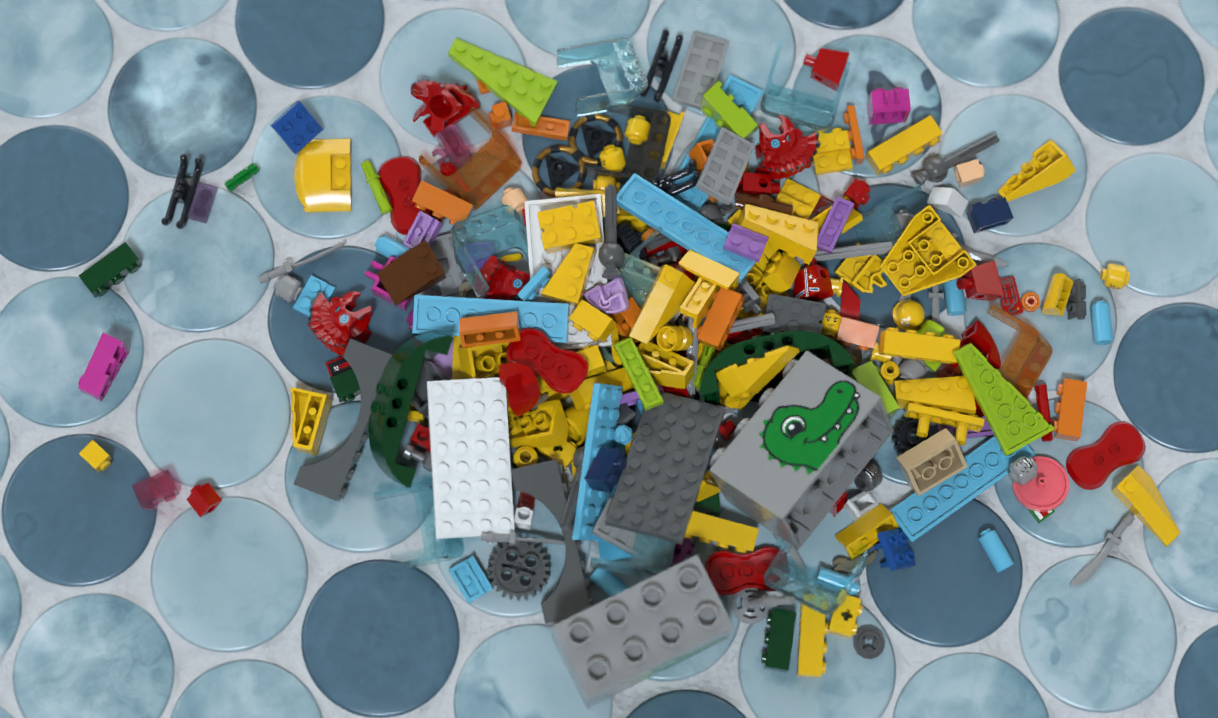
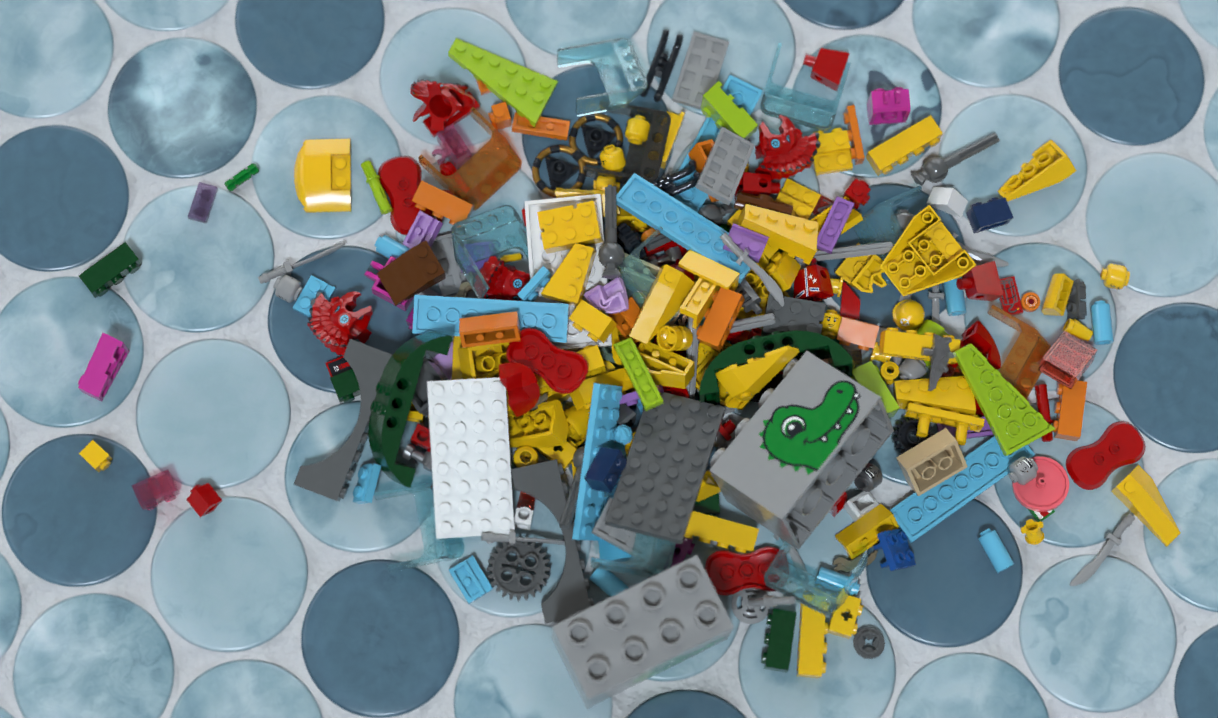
black piece [161,154,203,229] -> none
blue plate [270,101,323,154] -> none
yellow wedge [290,387,332,456] -> none
light nougat head [501,187,528,216] -> none
lime axle [693,345,716,389] -> none
light nougat brick [954,159,985,188] -> none
none -> medium azure plate [353,463,381,504]
none -> light grey sword [720,232,784,307]
none -> flat silver piece [921,334,954,391]
none -> yellow brick [1021,519,1045,545]
none -> clear red brick [1038,331,1097,389]
none -> yellow cone [1063,318,1093,341]

